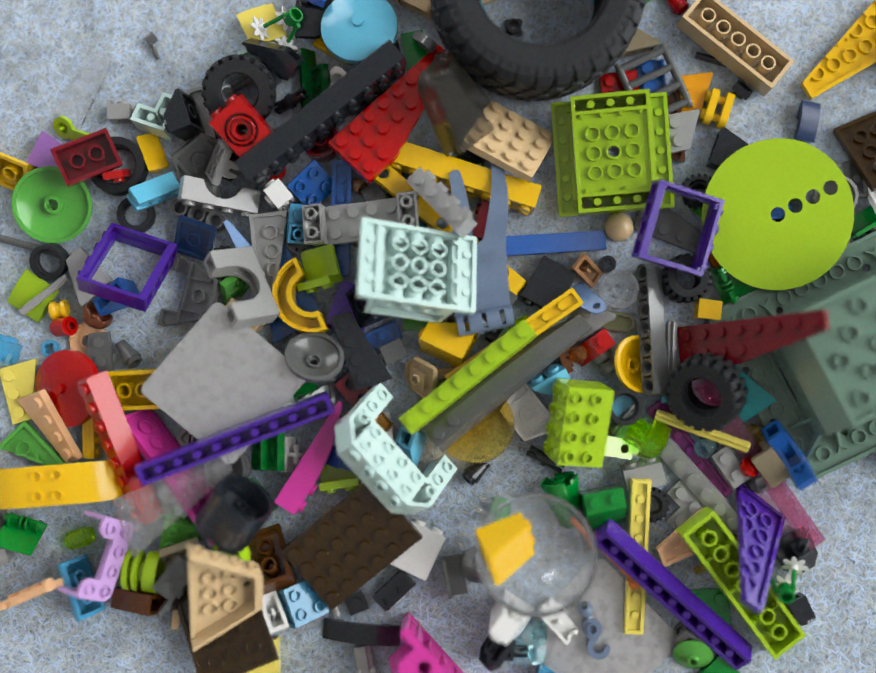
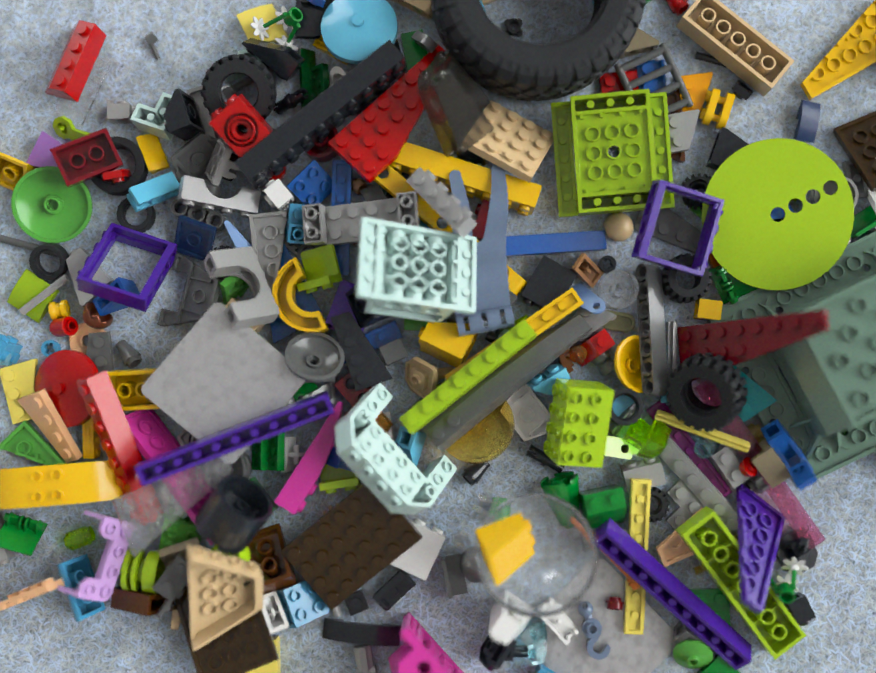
none -> red slope [45,20,107,102]
none -> dark red plate [605,597,625,610]

